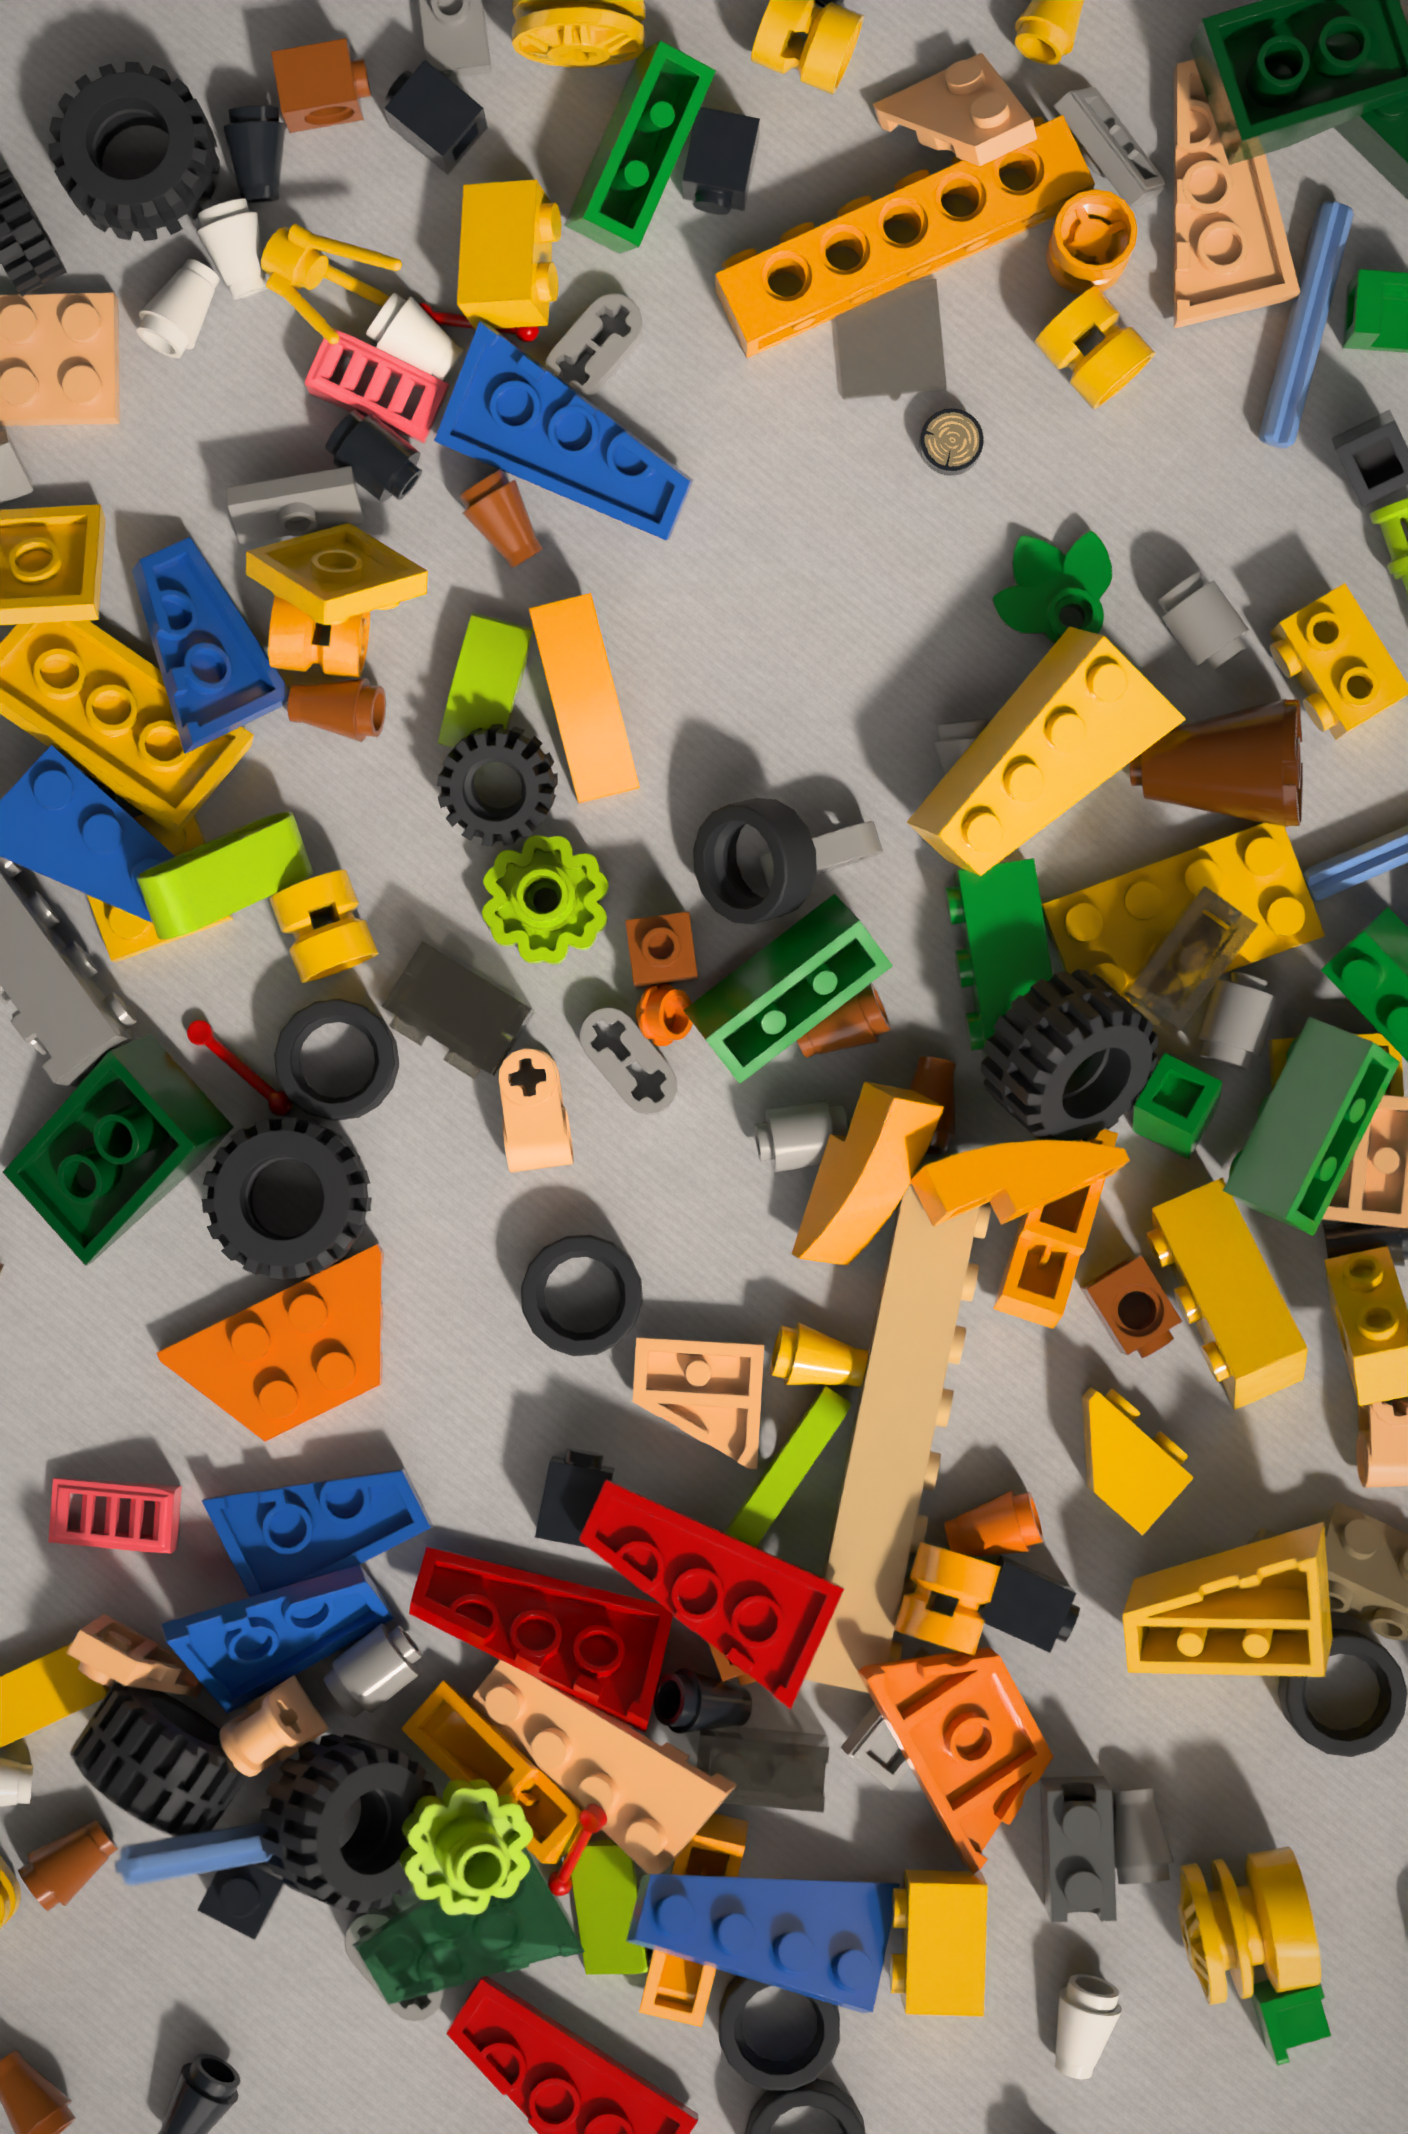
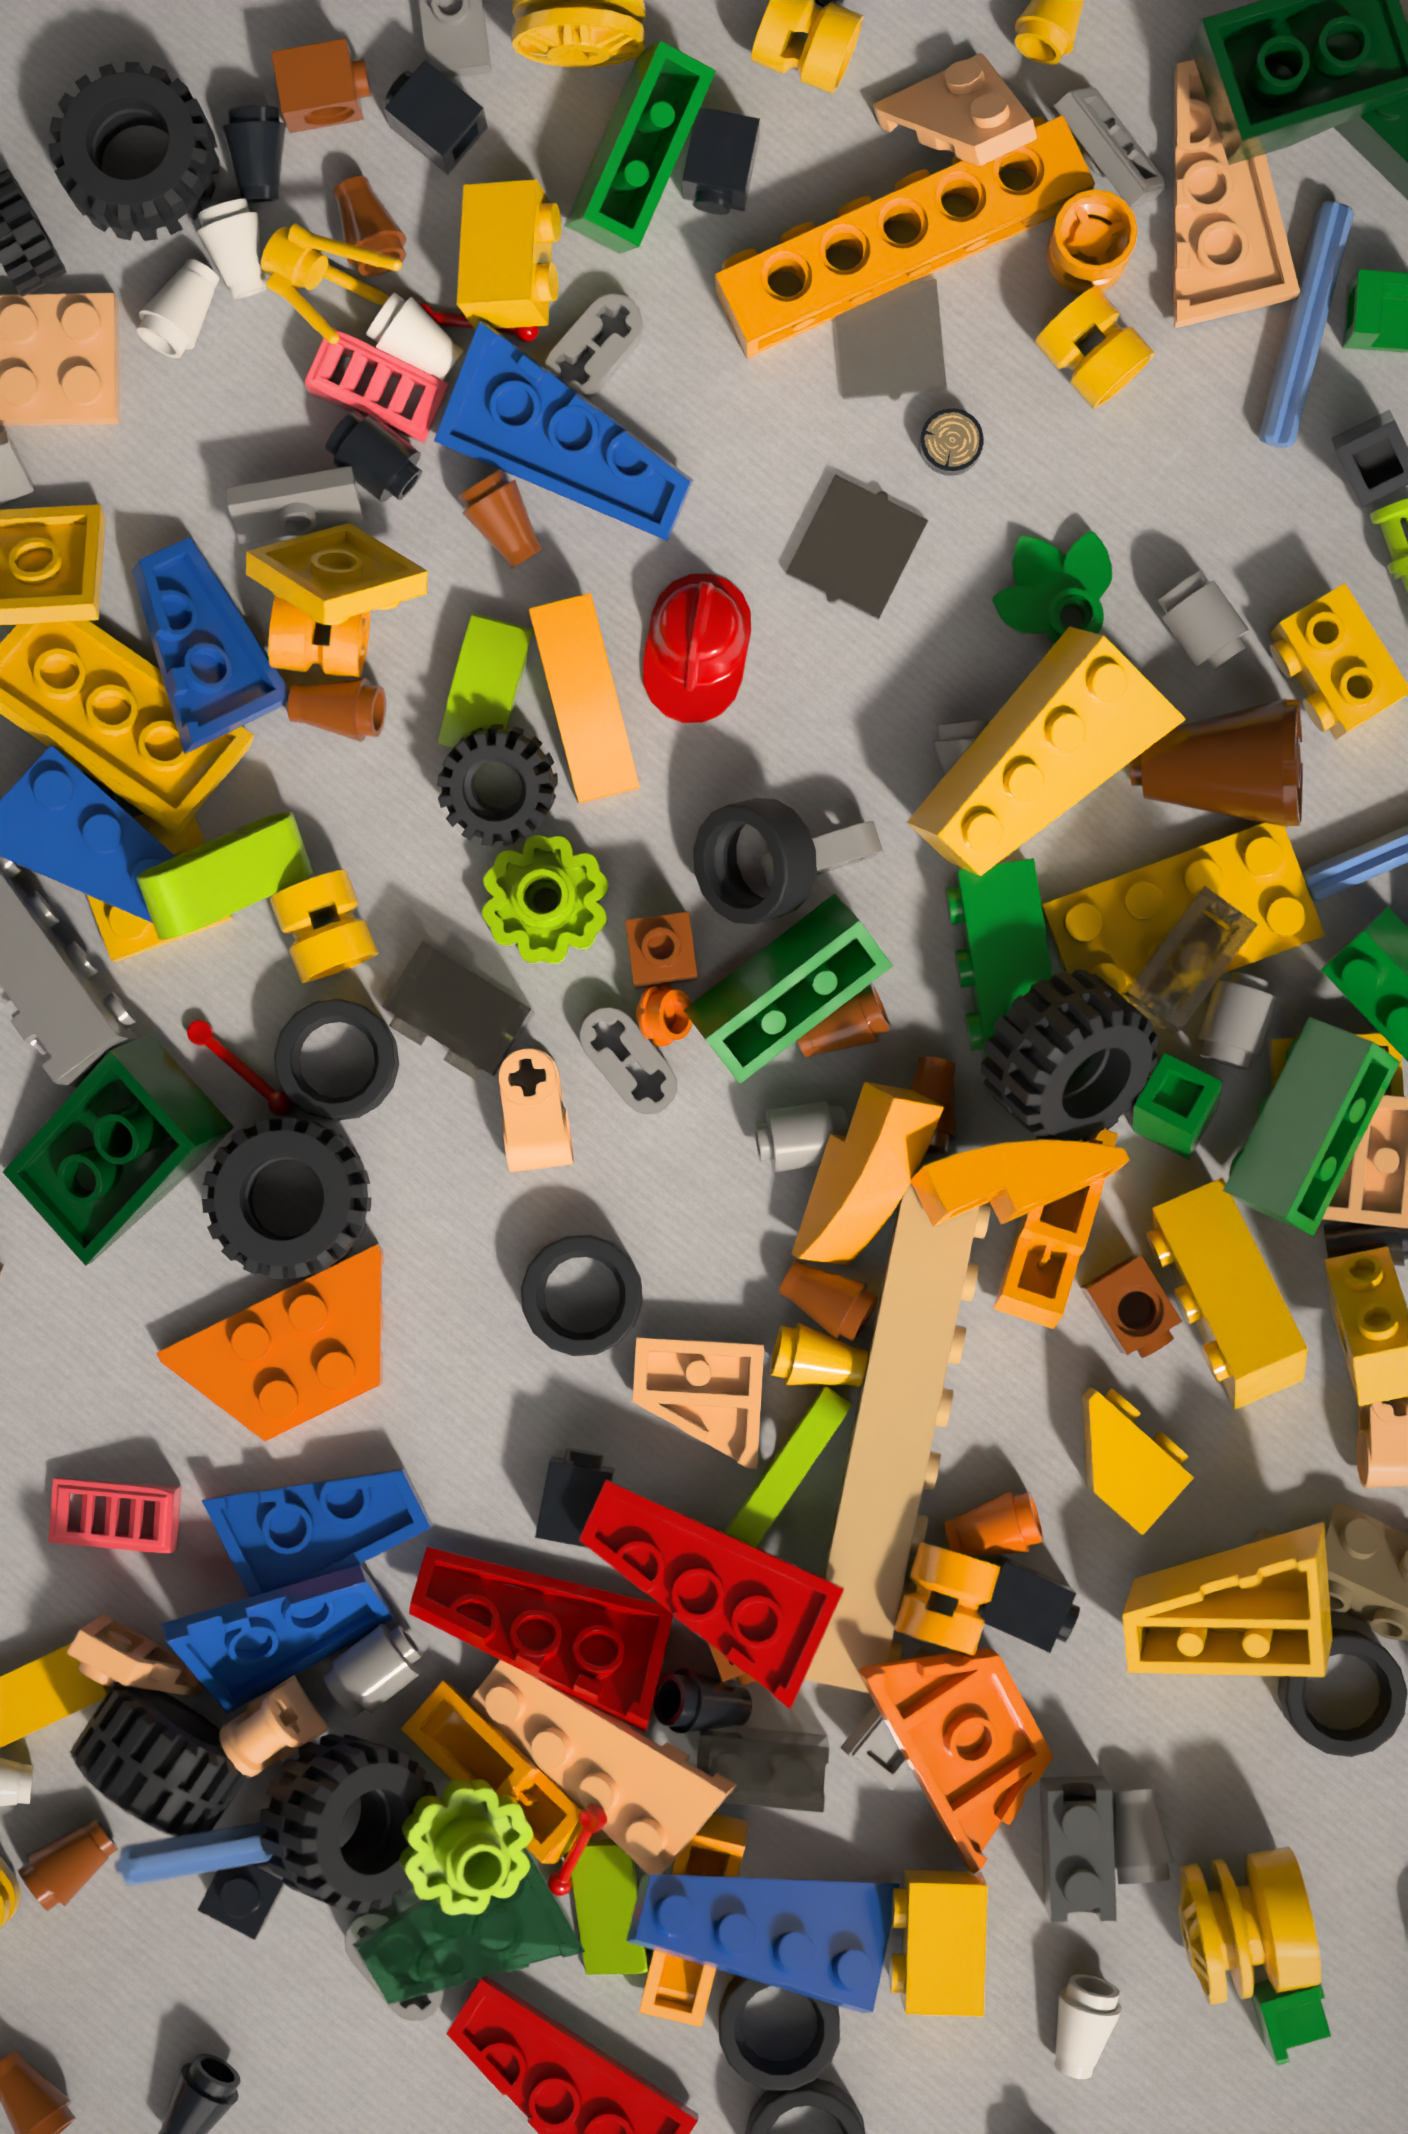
none -> dark orange cone [333,176,406,277]
none -> red piece [643,573,751,723]
none -> dark orange cone [778,1260,878,1342]
none -> clear smoke piece [786,474,928,621]

